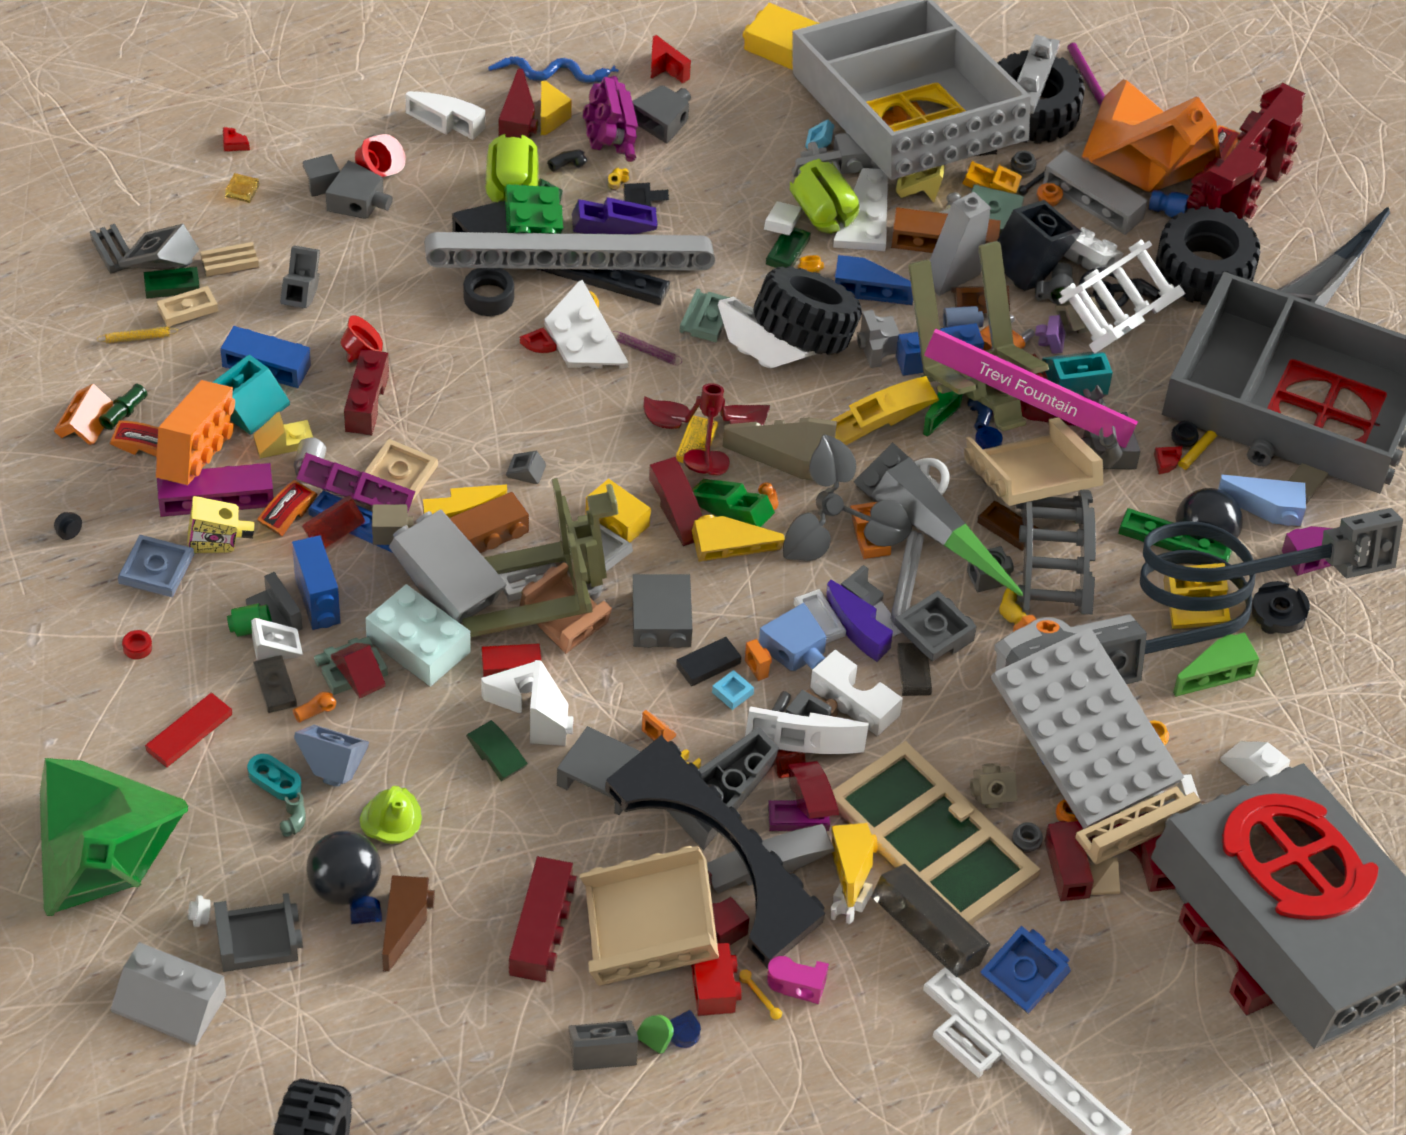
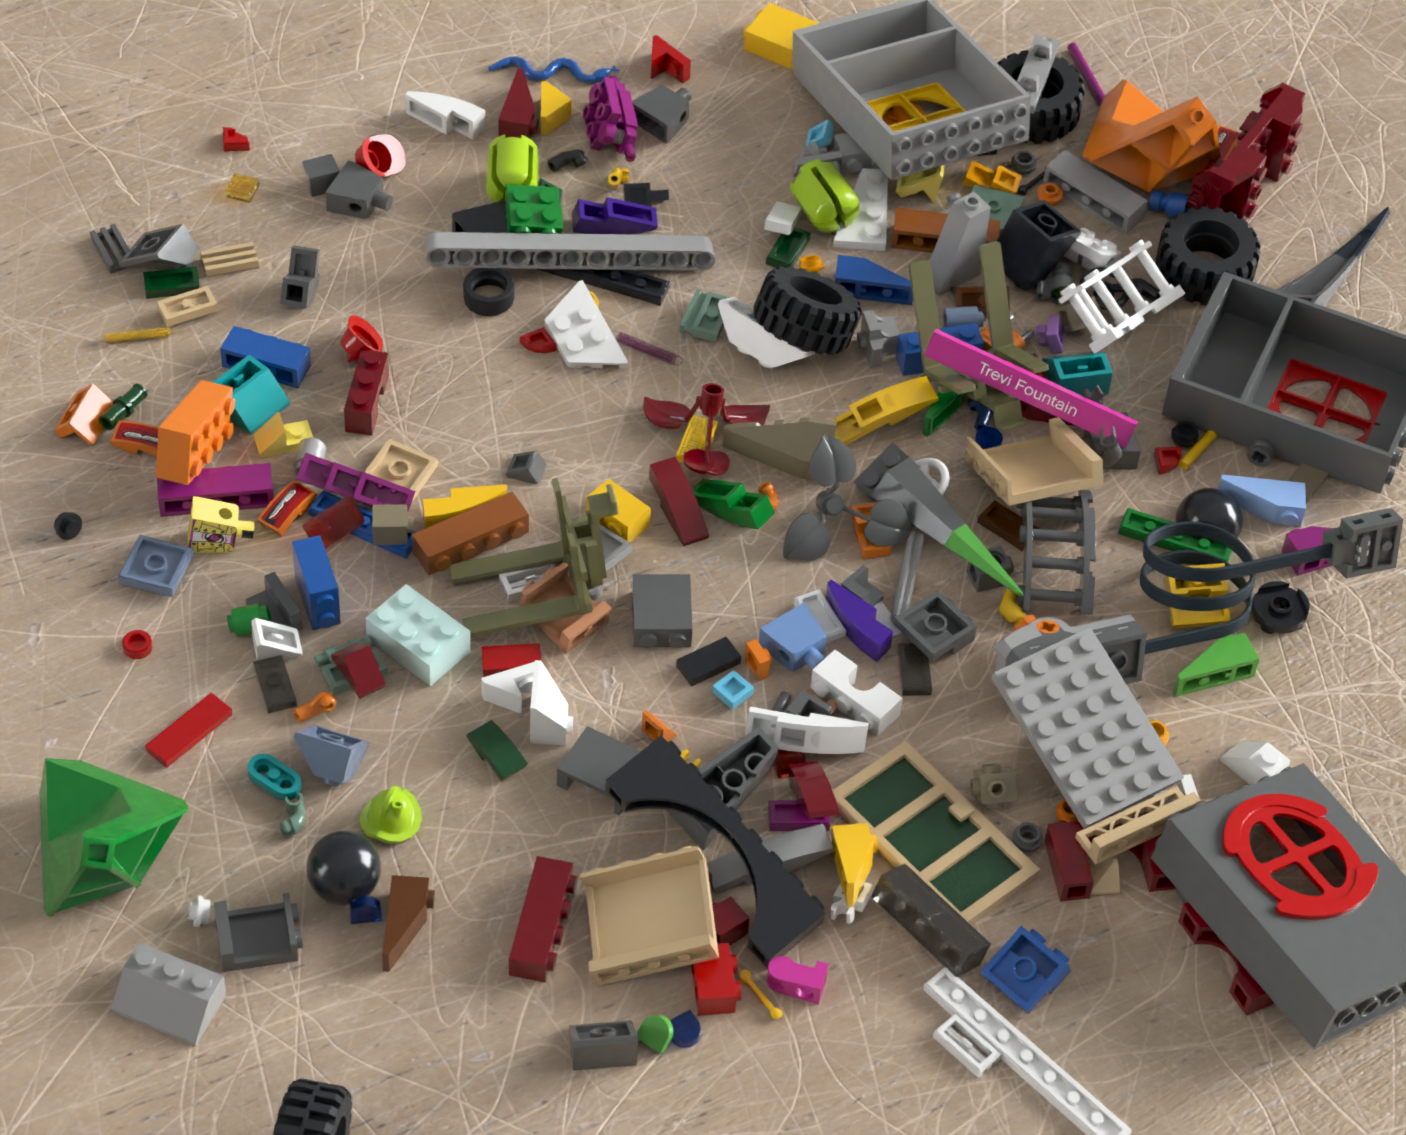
light grey slope [389,509,507,624] -> none
yellow slope [692,515,785,562] -> none

